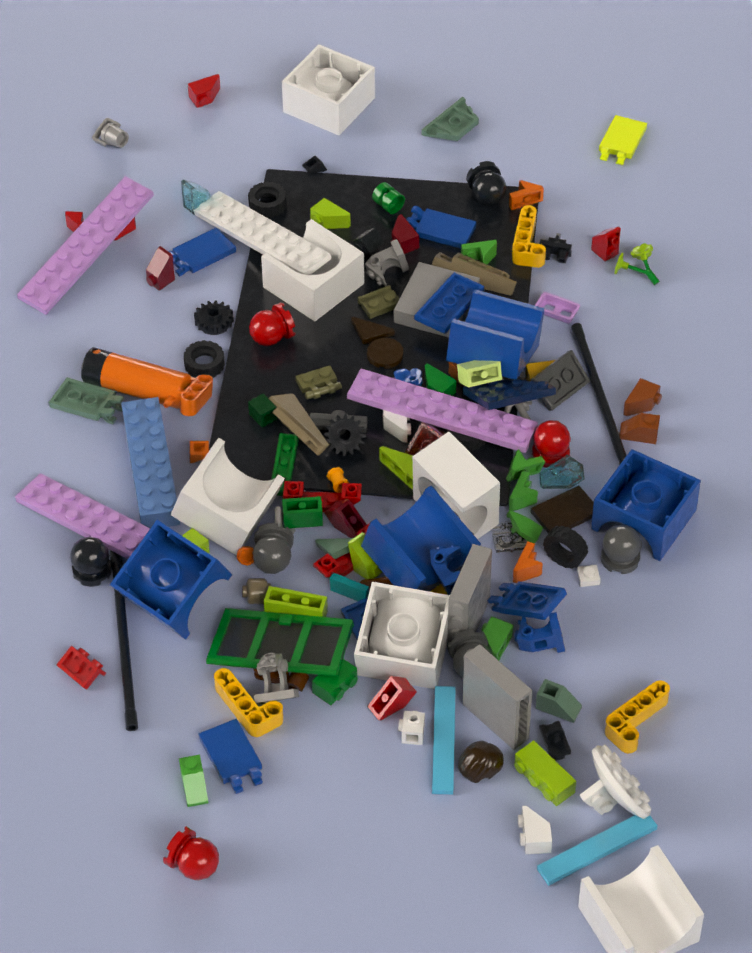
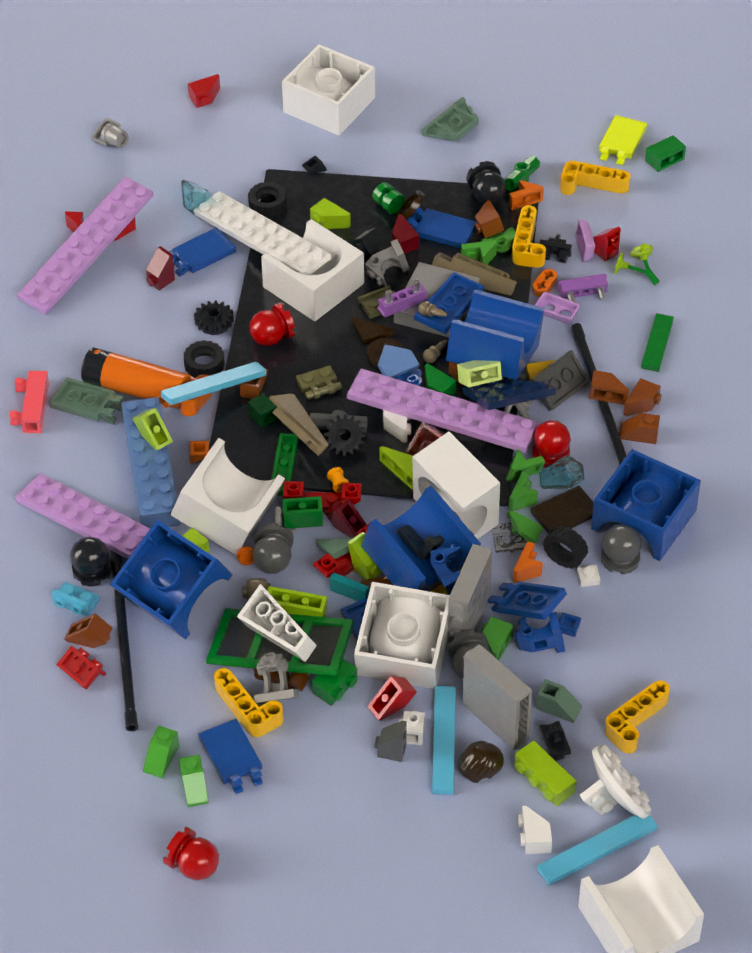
none -> coral brick [9,371,49,433]
none -> medium azure bracket [51,582,100,617]
none -> dark orange slope [64,614,113,648]
none -> lime slope [133,408,173,451]
none -> bright green slope [143,725,179,779]
none -> medium azure tile [161,362,266,405]
none -> white wedge [237,584,317,662]
none -> dark orange slope [240,369,269,399]
none -> dark grey slope [374,721,407,762]
none -> medium lavender piece [377,279,428,317]
none -> medium blue slope [377,345,419,378]
none -> pearl dark grey bracket [396,525,445,560]
none -> dark brown tile [397,190,425,220]
none -> dark tan bar [418,301,447,317]
none -> dark tan bar [423,340,447,363]
none -> dark orange slope [475,200,504,239]
none -> bright green plate [482,227,516,252]
none -> green piece [504,155,540,191]
none -> orange beam [533,269,557,297]
none -> medium lavender piece [557,273,608,303]
none -> blue tile [559,612,581,637]
none -> yellow beam [560,161,631,195]
none -> lavender piece [575,219,595,262]
none -> dark orange slope [589,370,629,405]
none -> green tile [641,313,674,372]
none -> green brick [645,135,686,172]

